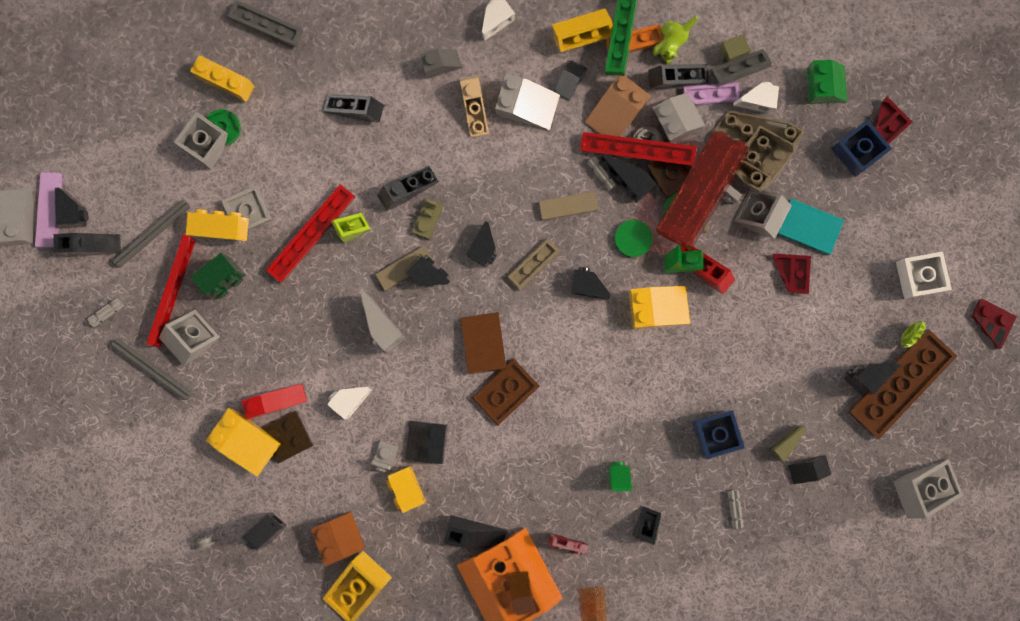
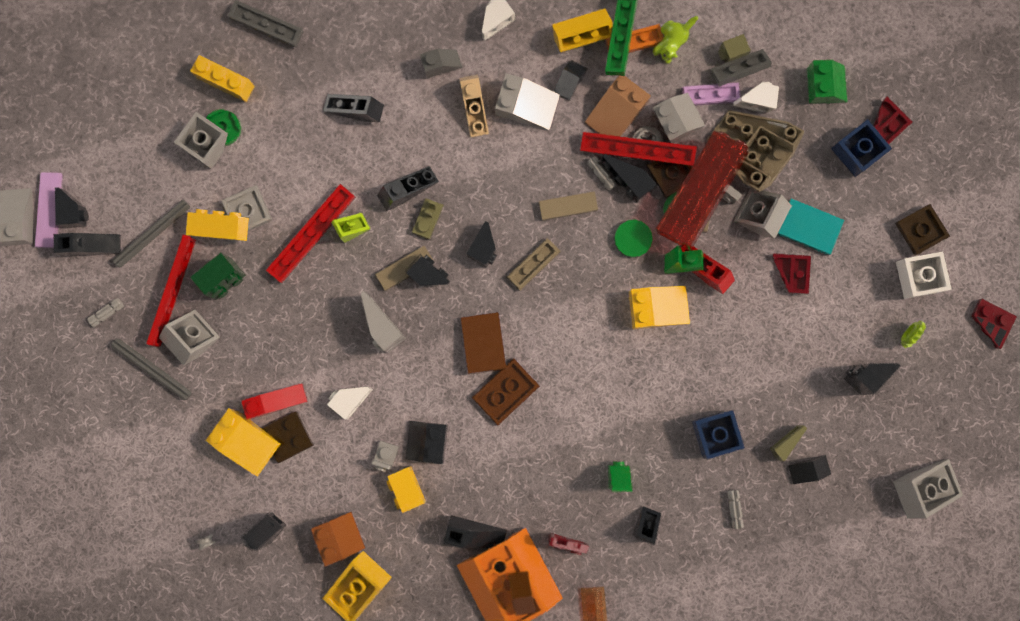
black slope [571,267,610,300] -> none
black slope [648,64,709,89] -> none
reddish brown plate [848,329,957,439] -> none
none -> dark brown plate [895,204,950,256]

